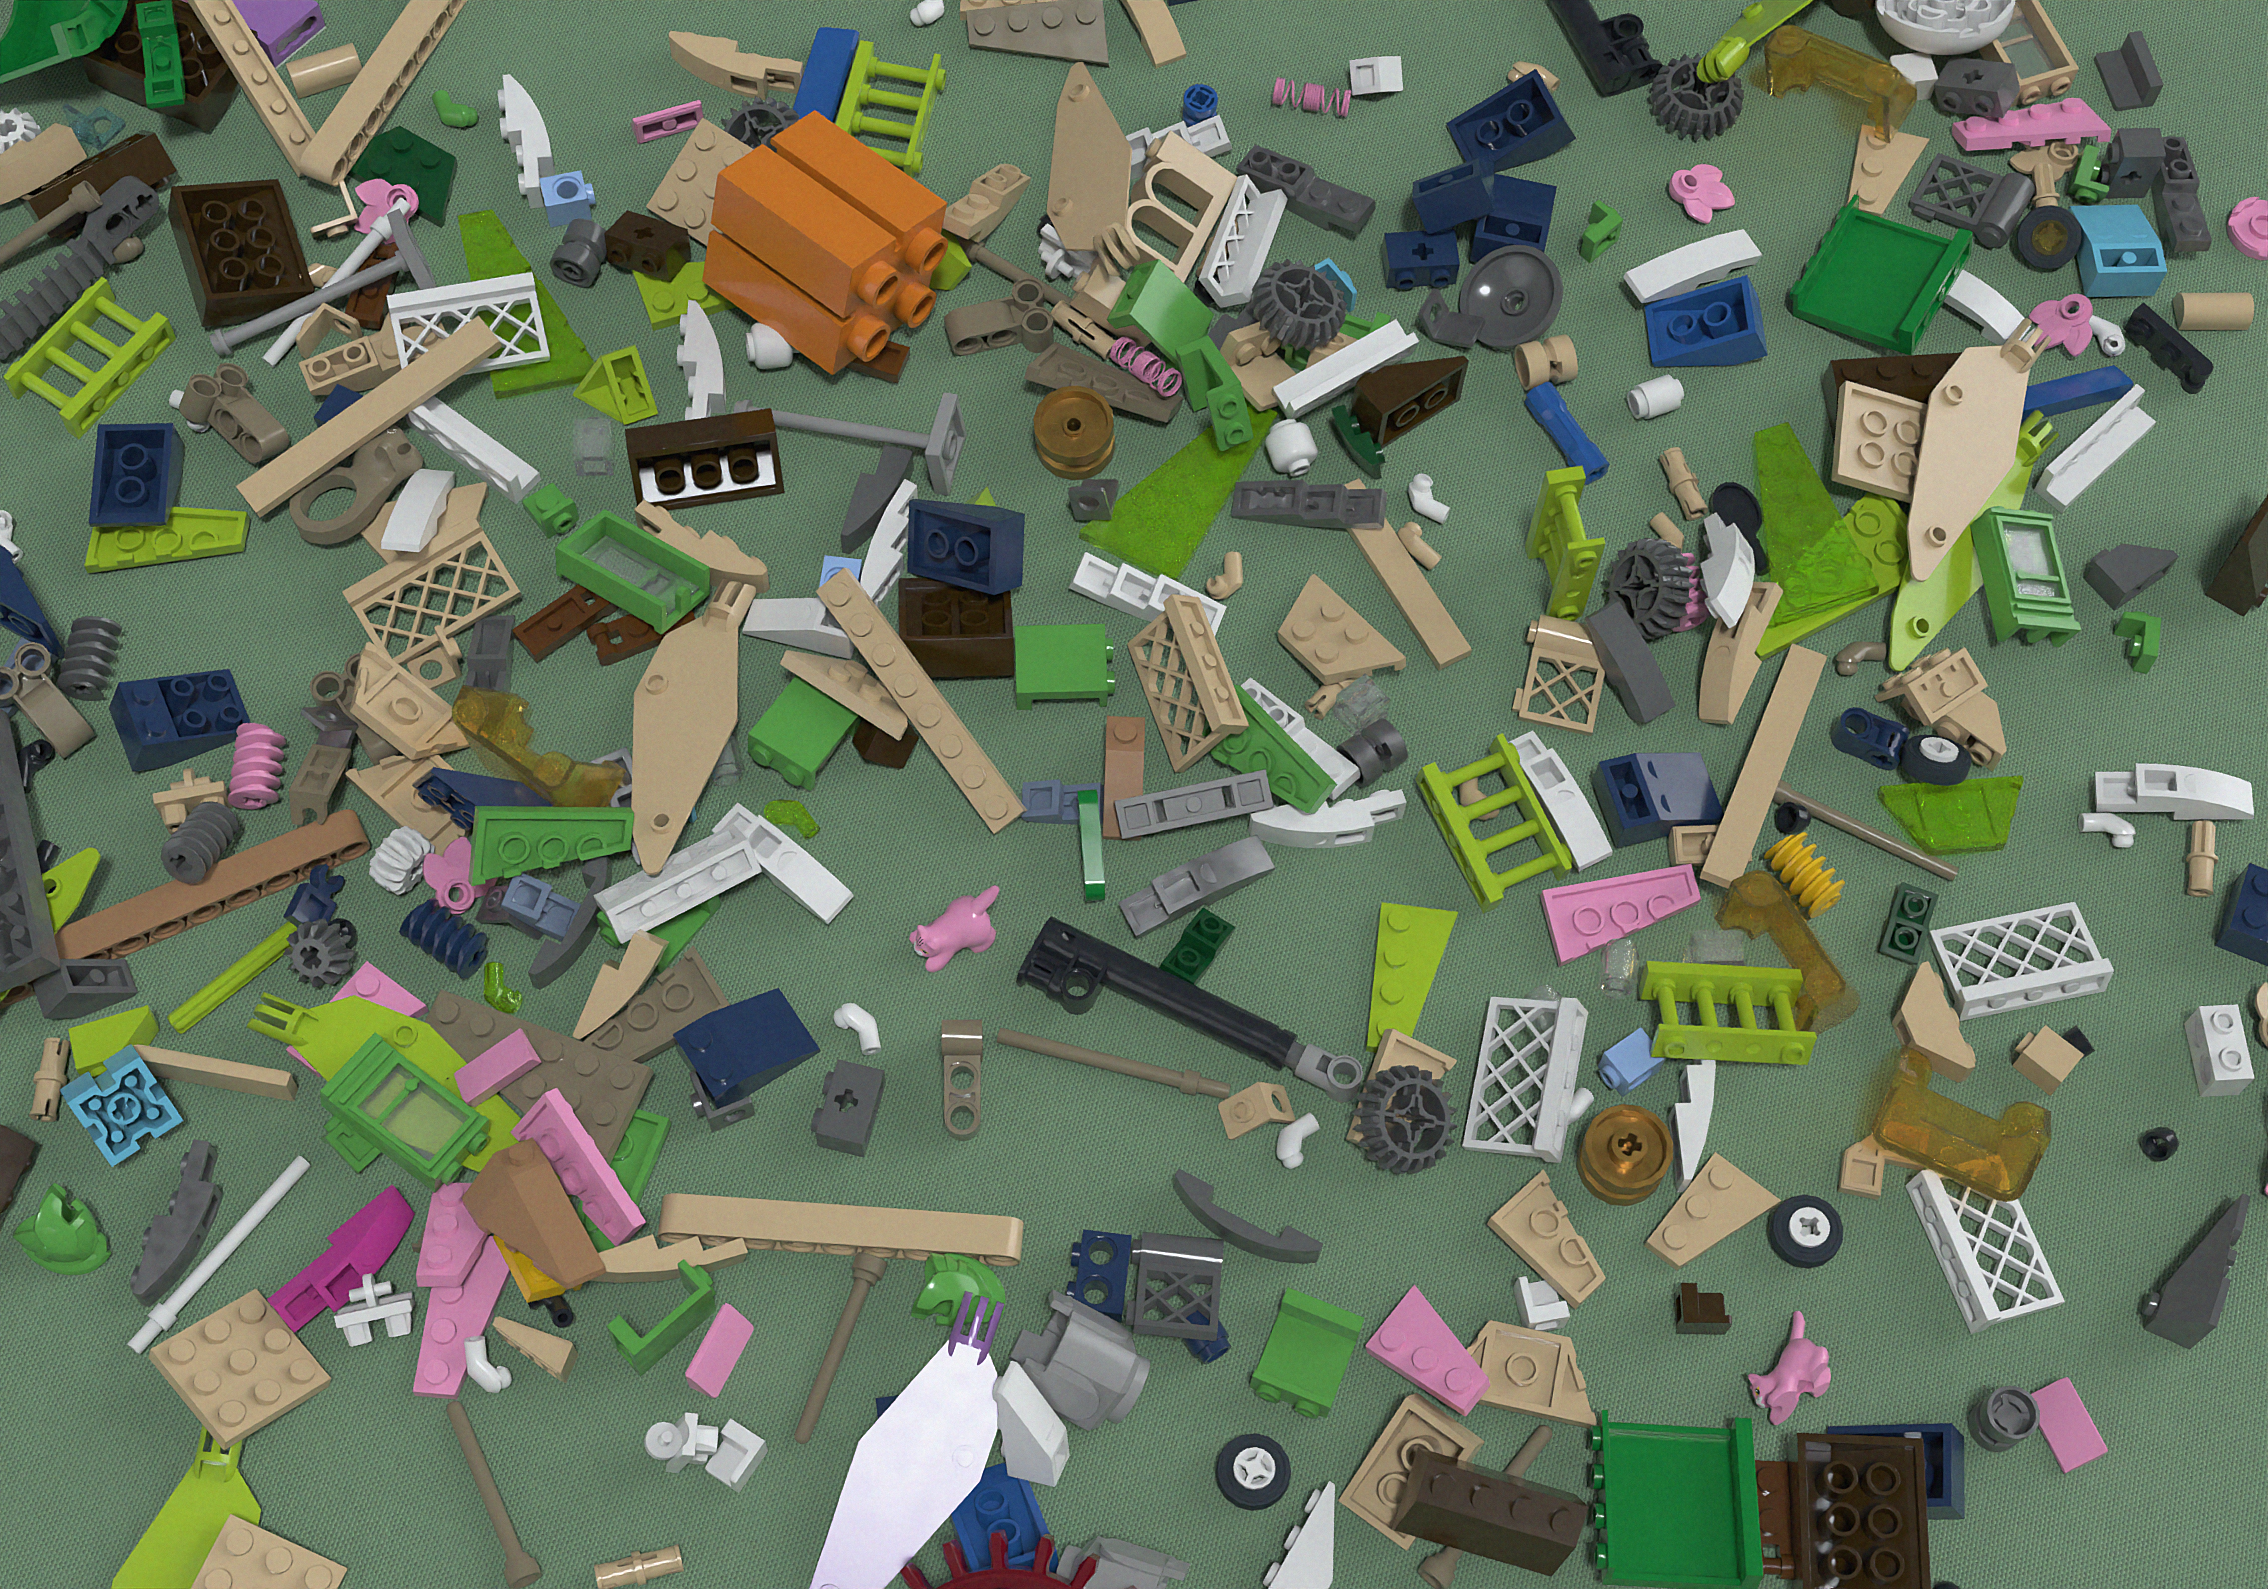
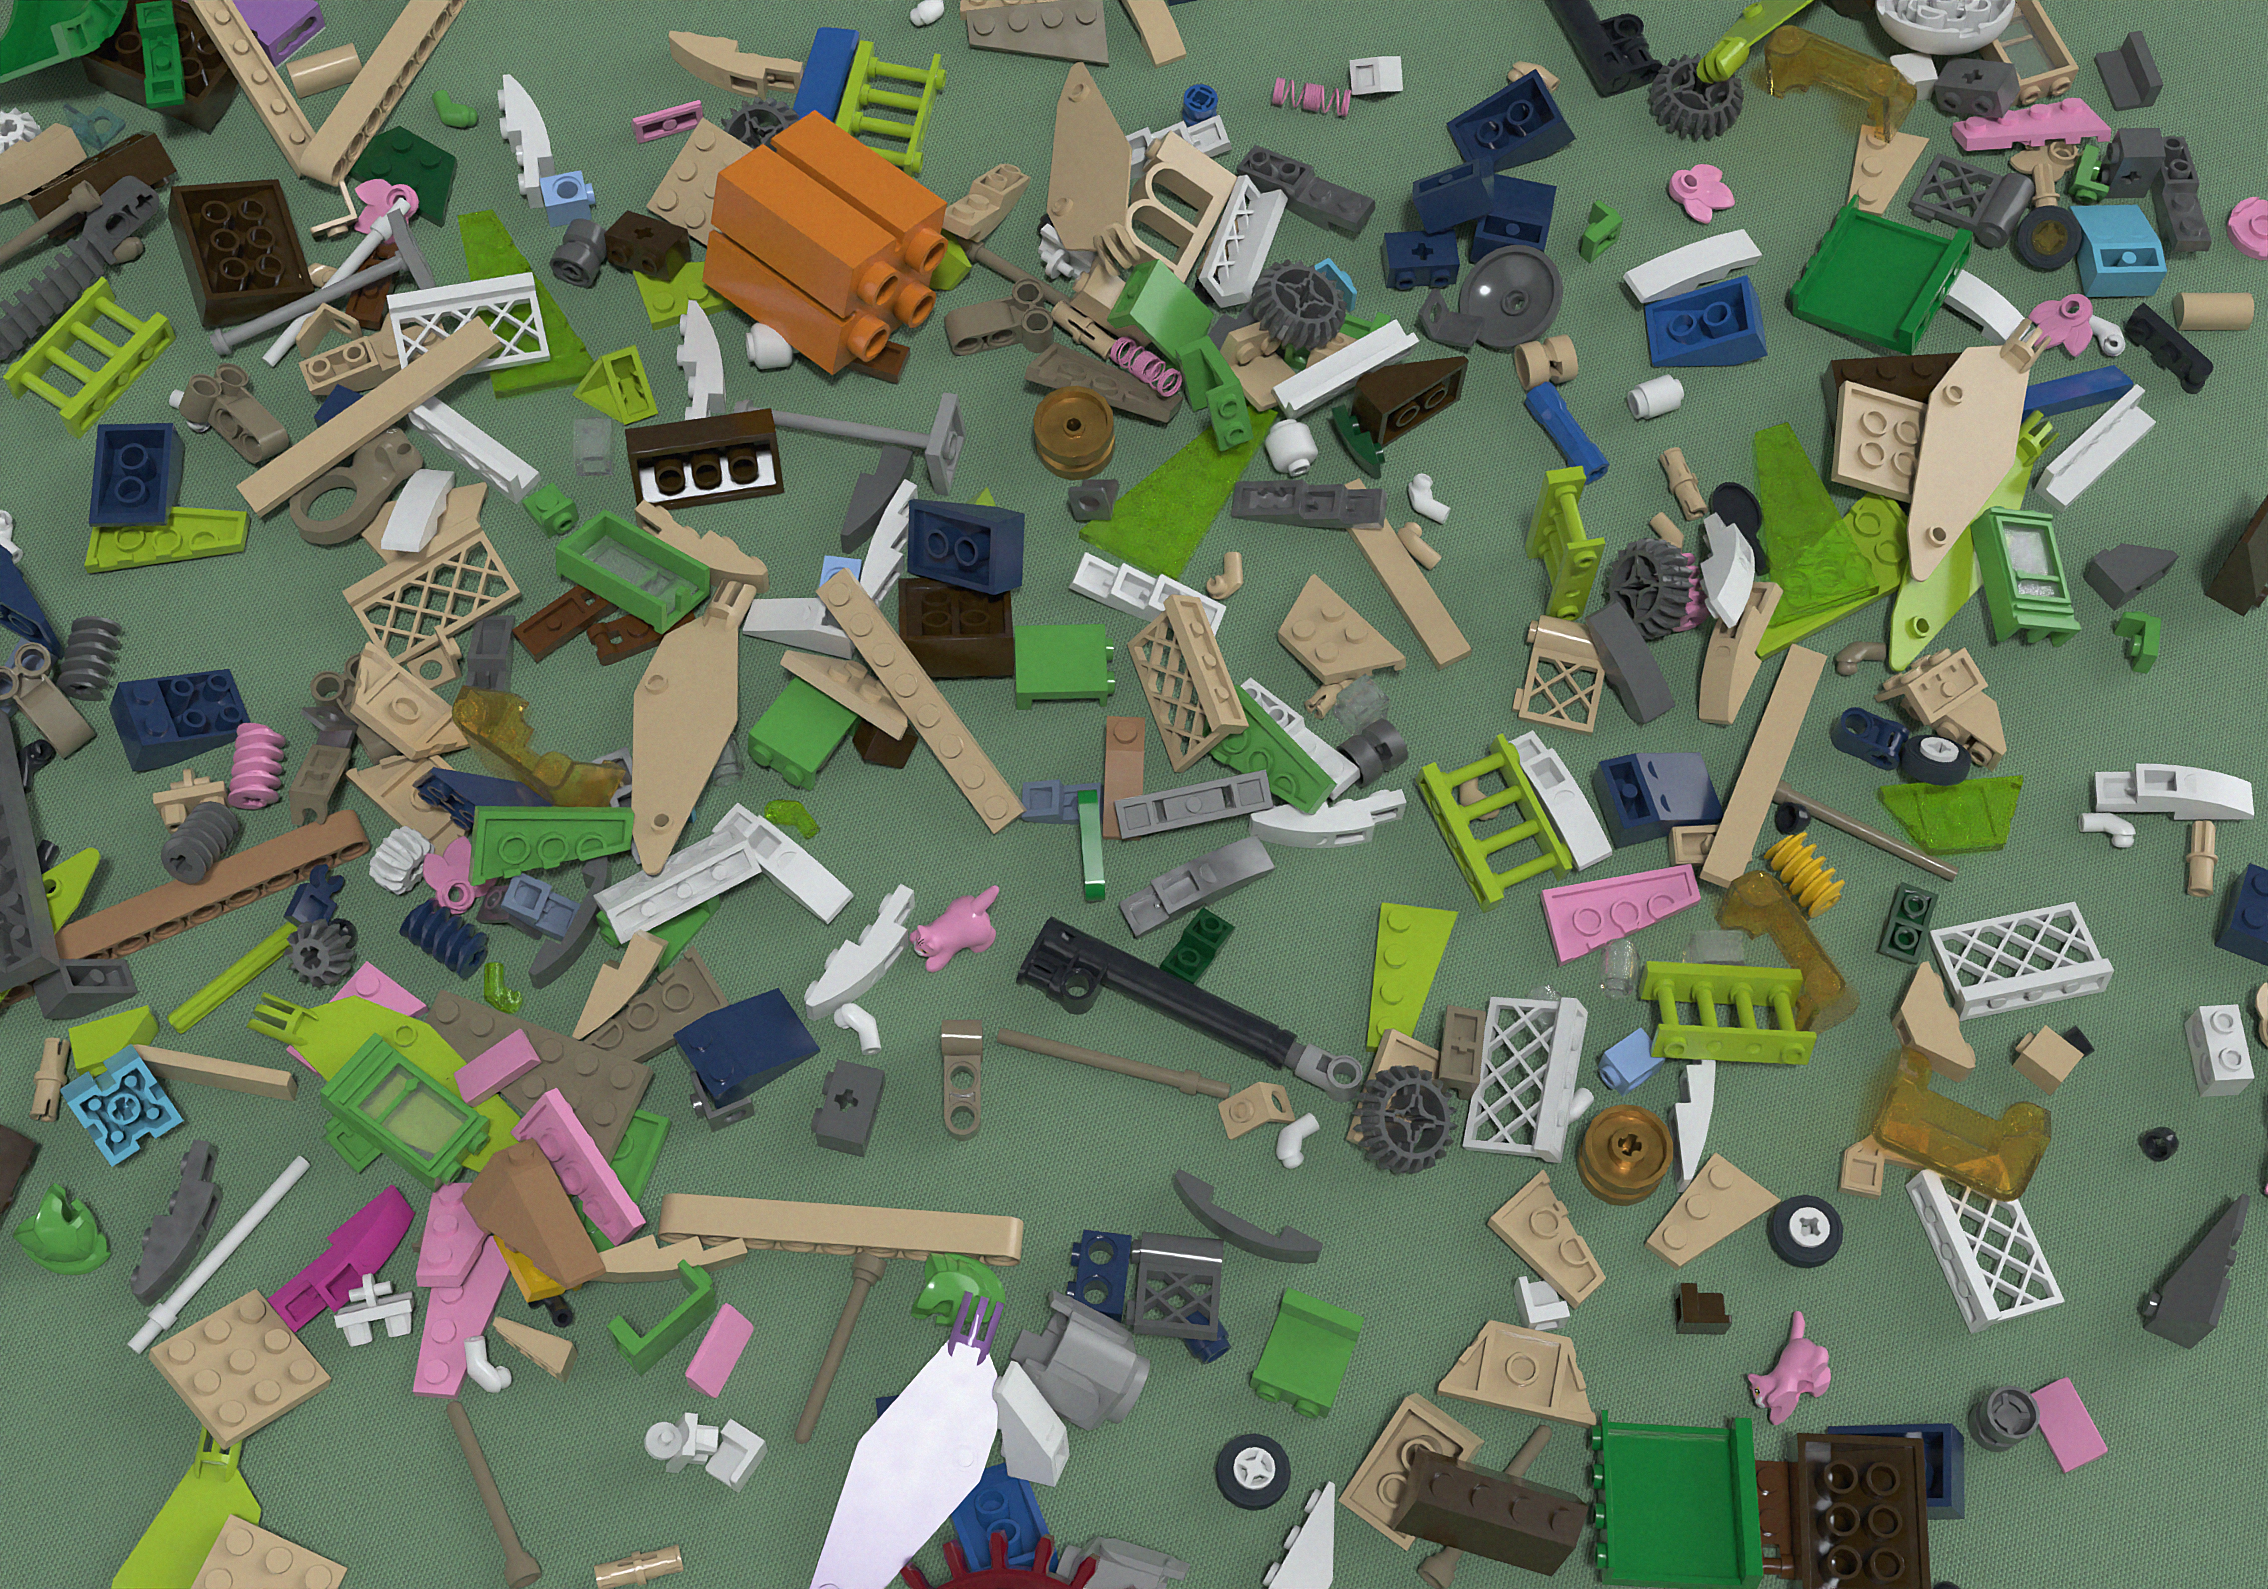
bright pink wing [1365,1284,1490,1417] -> none
none -> white slope [804,884,915,1021]
none -> dark tan hinge [1439,1004,1486,1100]

